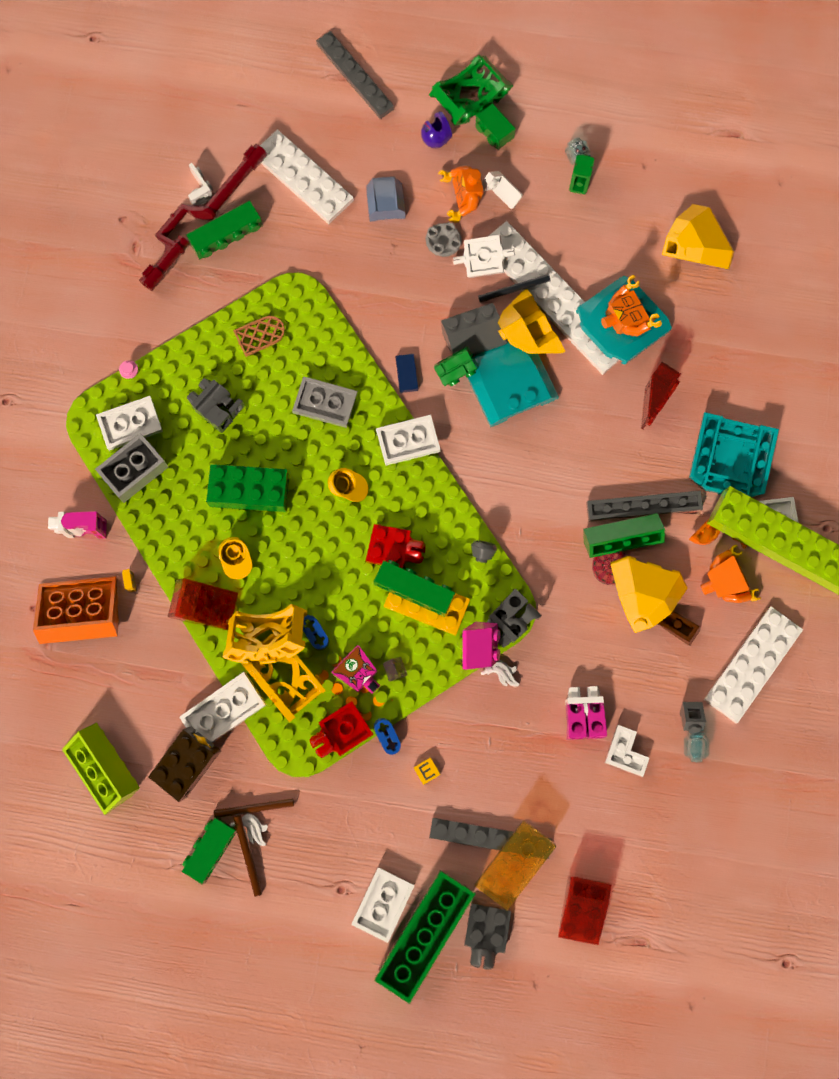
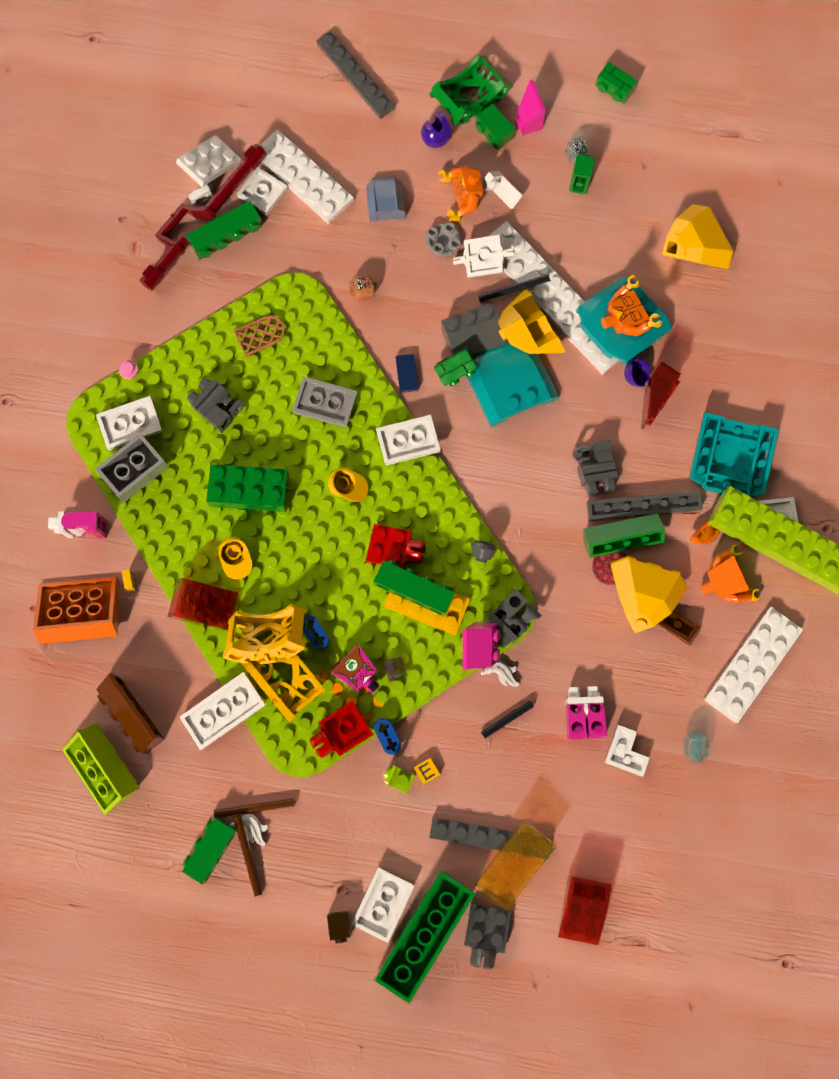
dark brown piece [148,726,221,802] -> none
dark grey brick [680,702,706,734] -> none
none -> reddish brown slope [96,673,165,754]
none -> white plate [176,135,241,187]
none -> white plate [237,167,288,216]
none -> dark brown brick [327,911,351,943]
none -> nougat head [349,274,377,300]
none -> lime bracket [383,765,415,794]
none -> black bar [481,700,534,739]
none -> dark pink slope [515,79,546,136]
none -> dark grey hips [572,440,618,495]
none -> green brick [595,62,638,104]
none -> dark purple hair [624,358,651,387]

